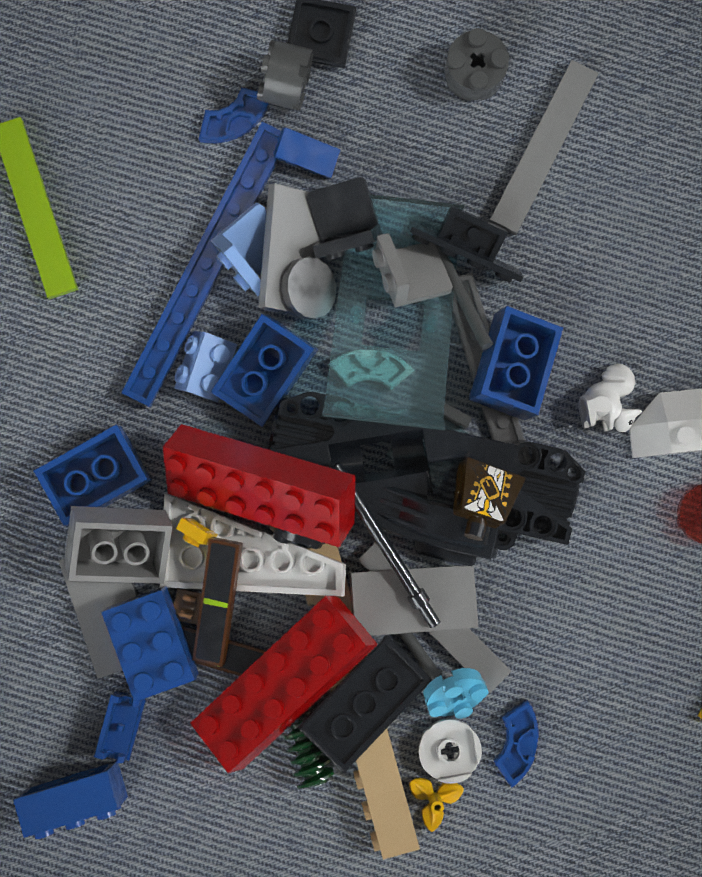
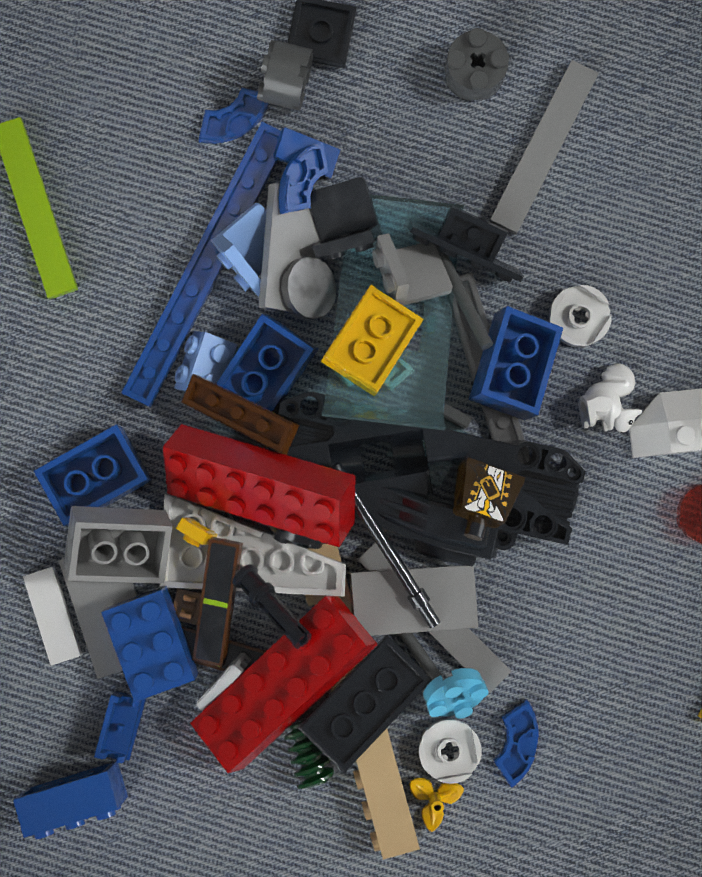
none -> white tile [23,566,82,666]
none -> reddish brown tile [181,374,299,454]
none -> light grey tile [196,652,251,711]
none -> black pin [232,564,312,649]
none -> blue tile [278,142,329,214]
none -> yellow tile [321,285,424,396]
none -> white plate [548,285,611,348]

